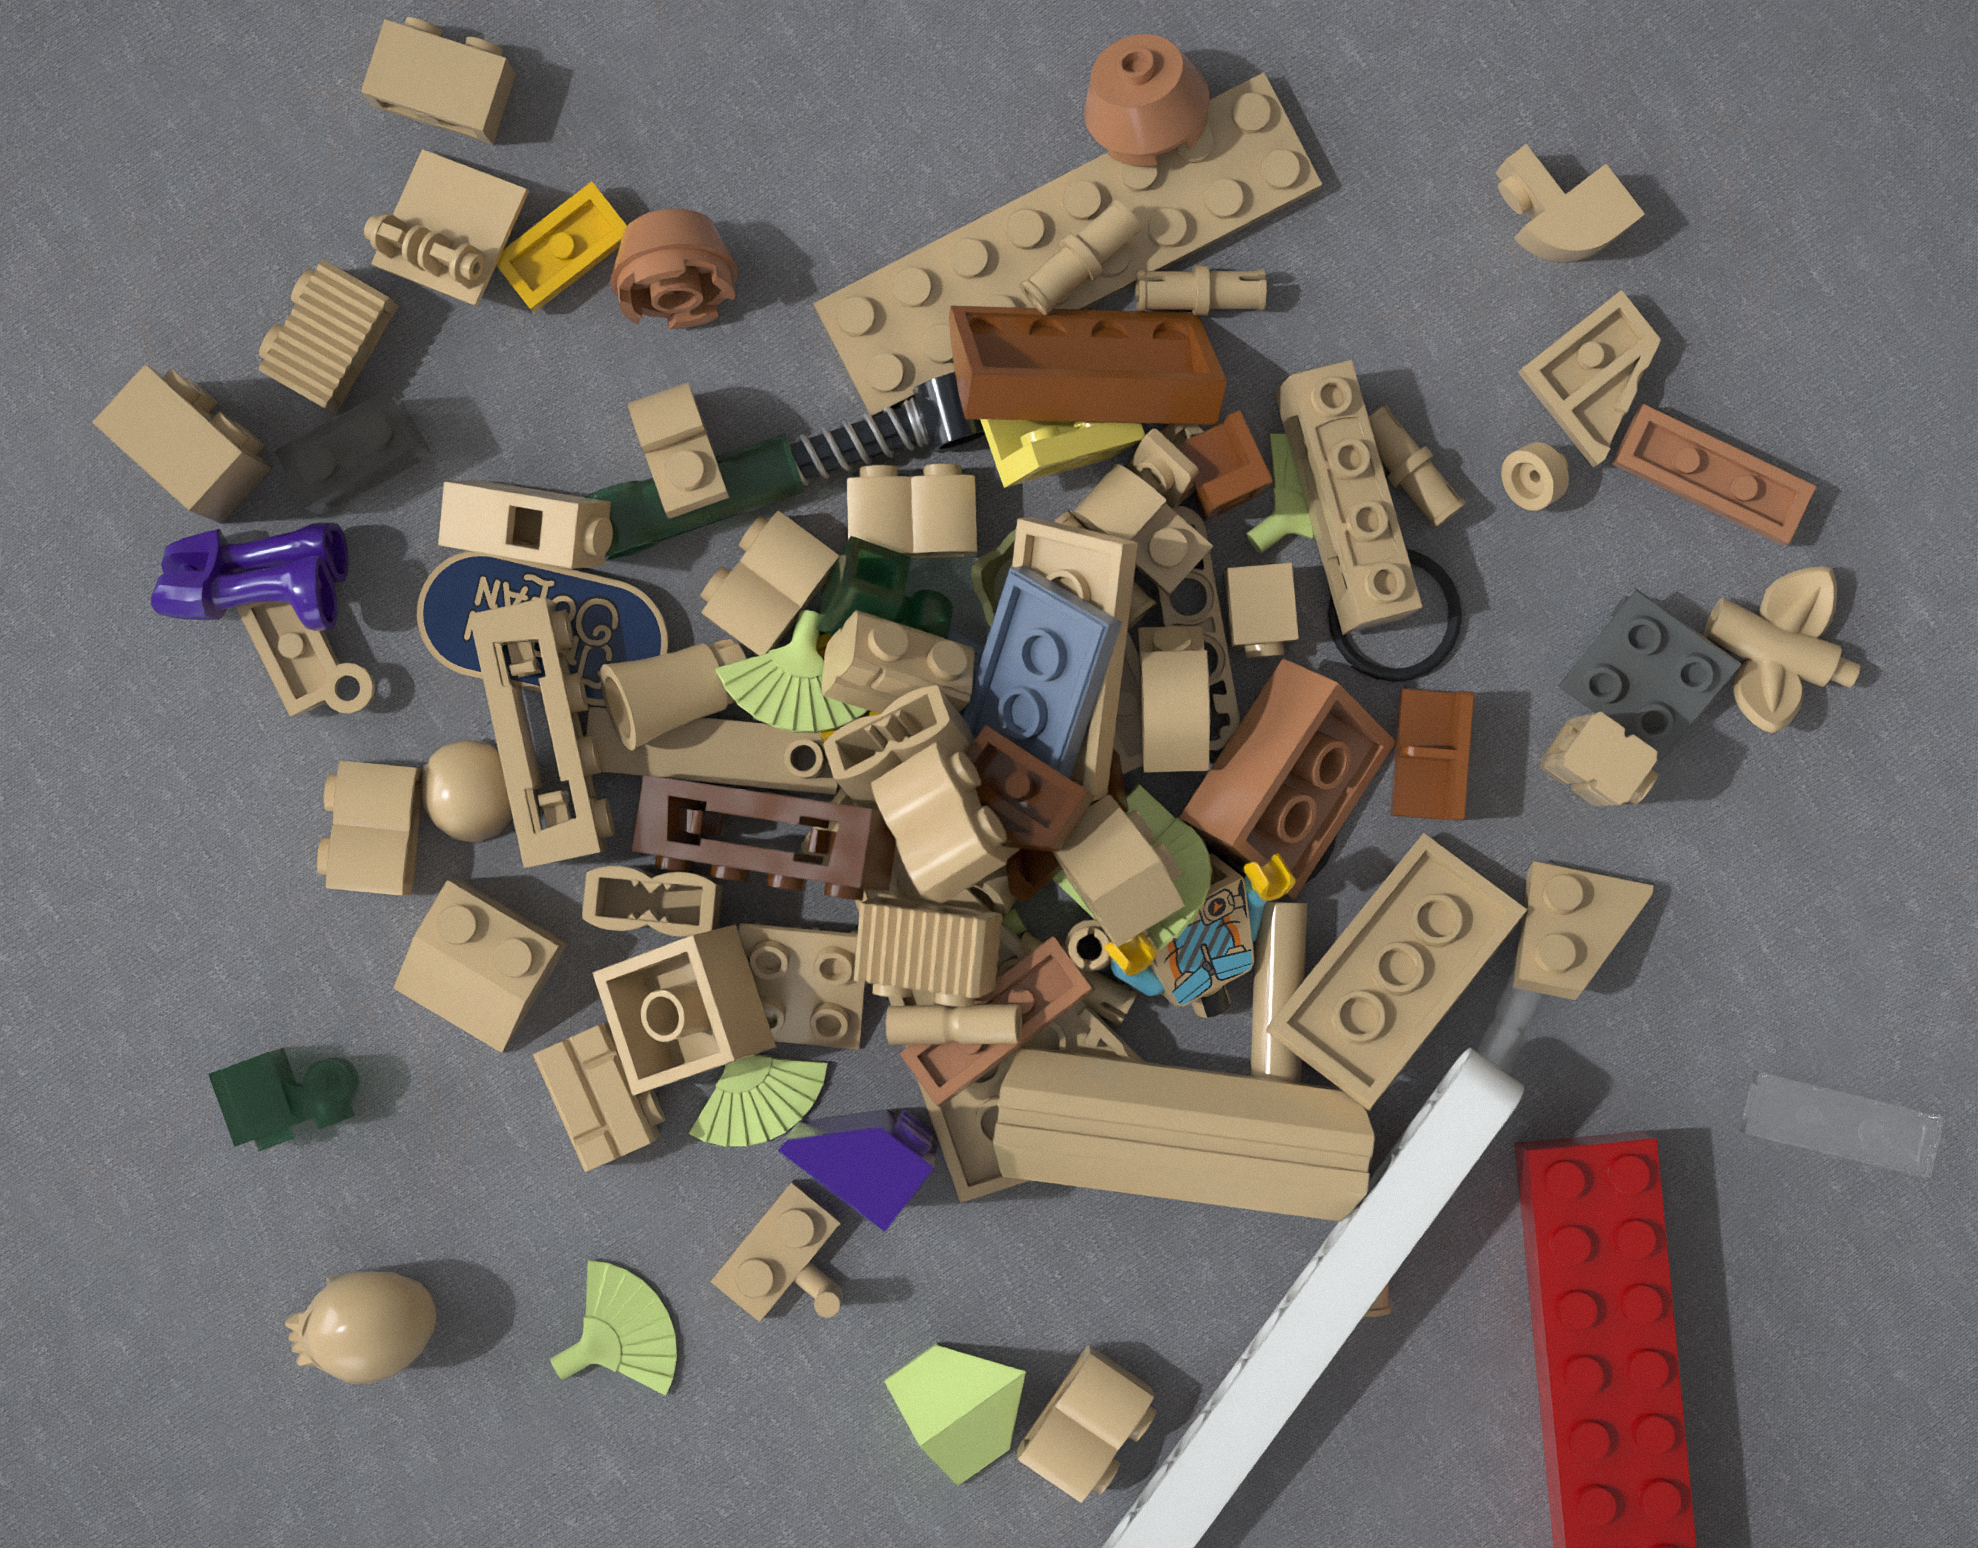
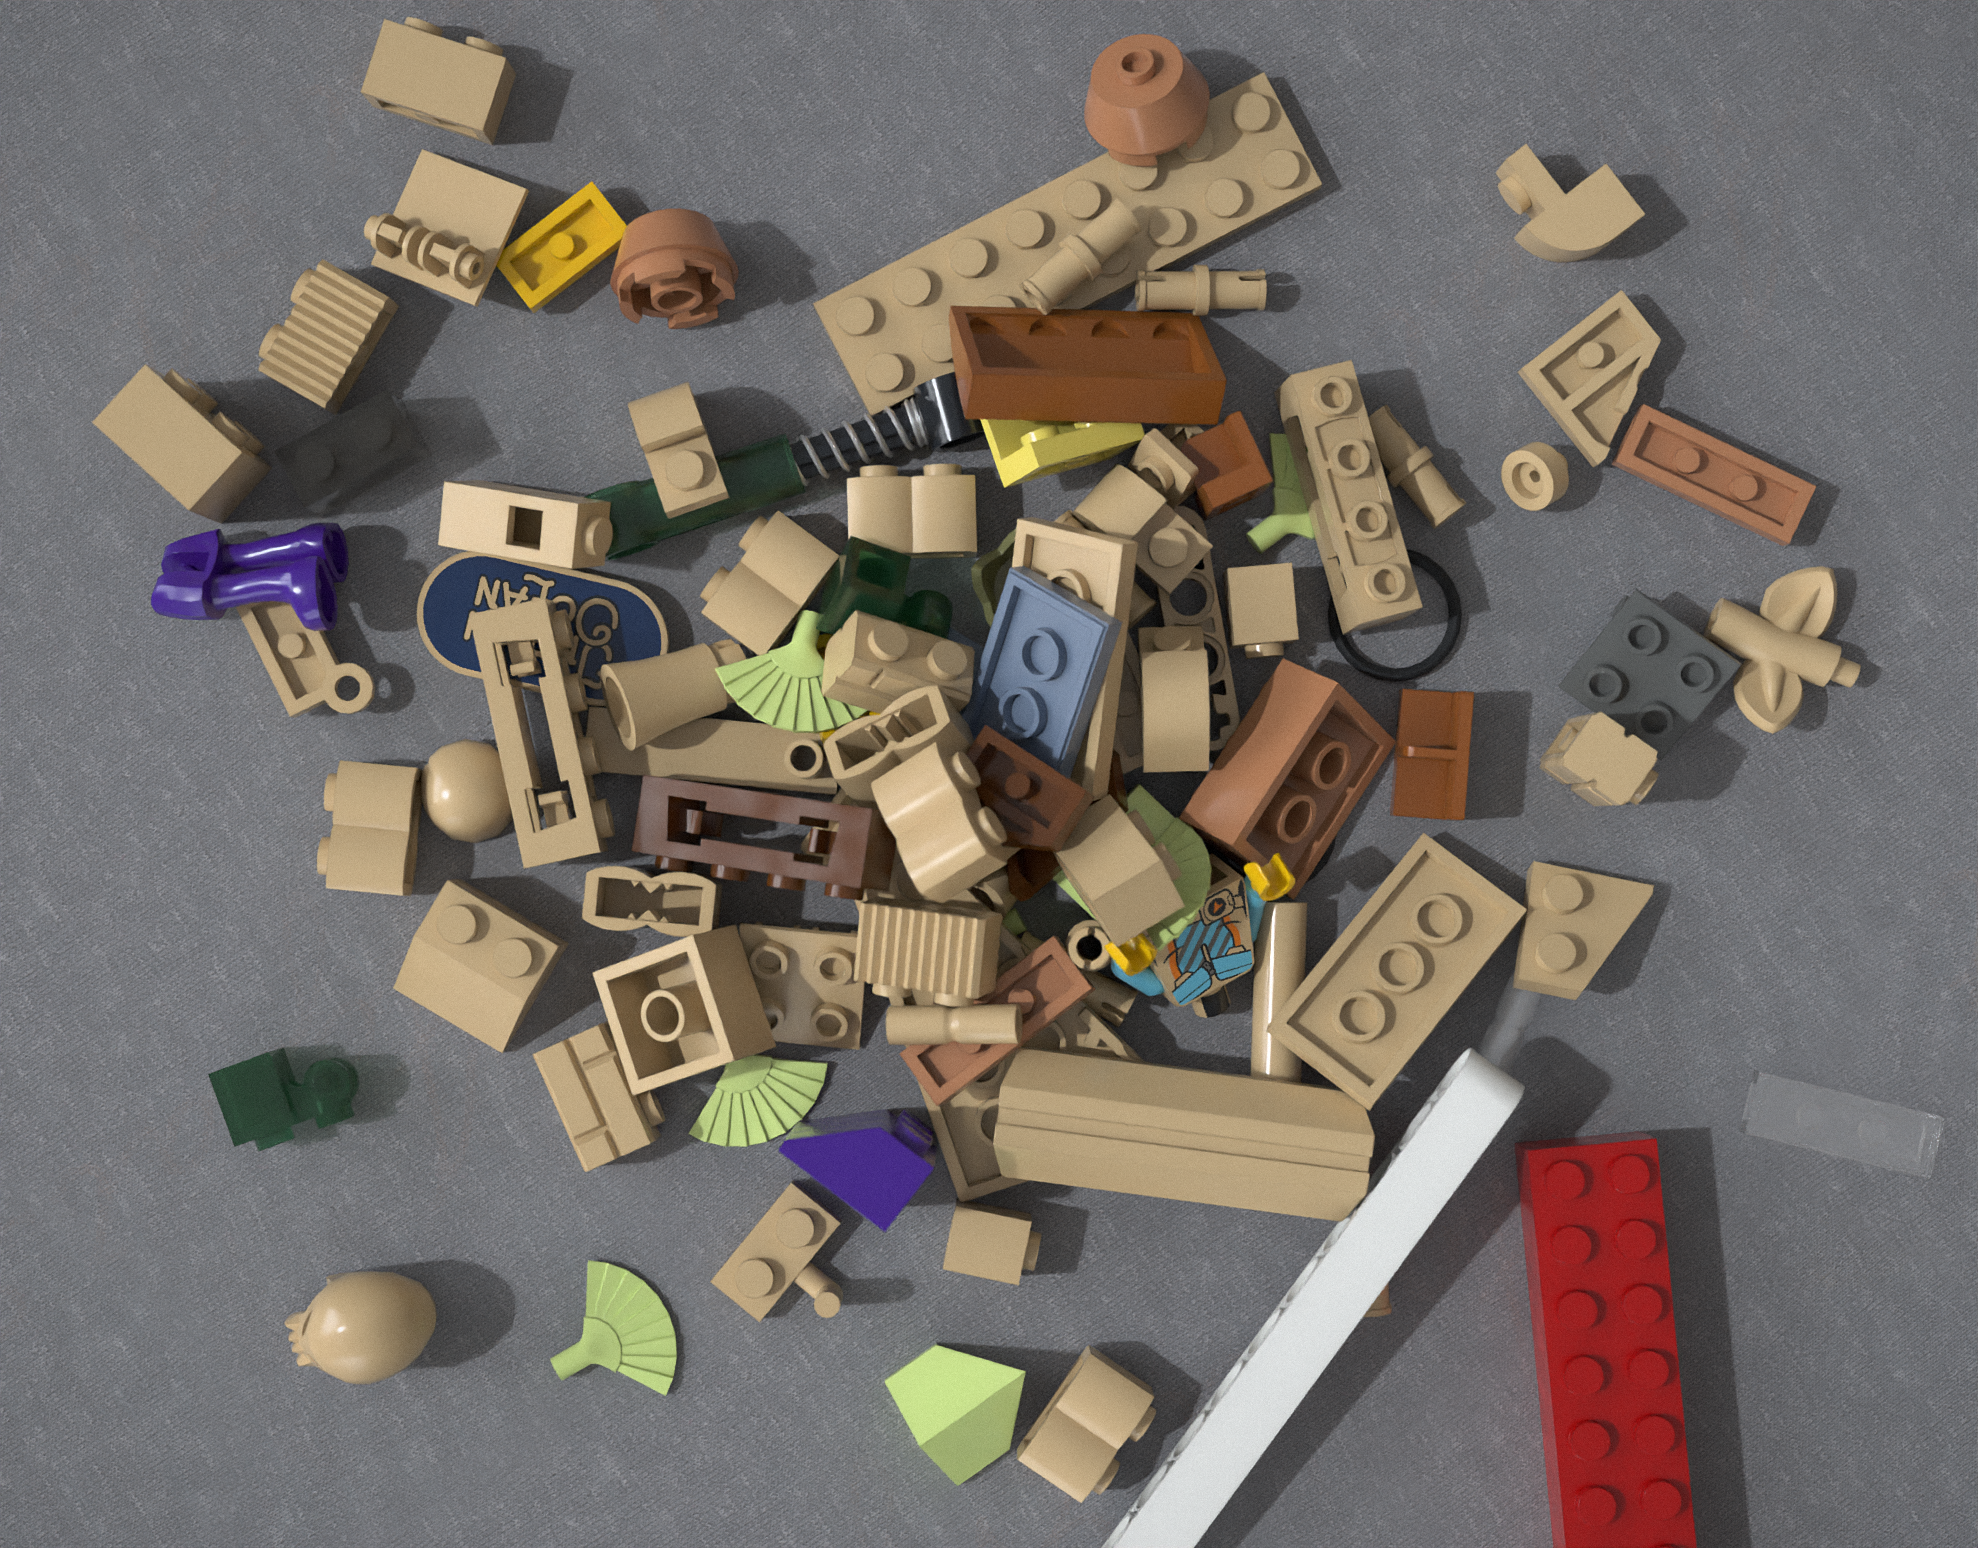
none -> tan brick [943,1198,1041,1285]

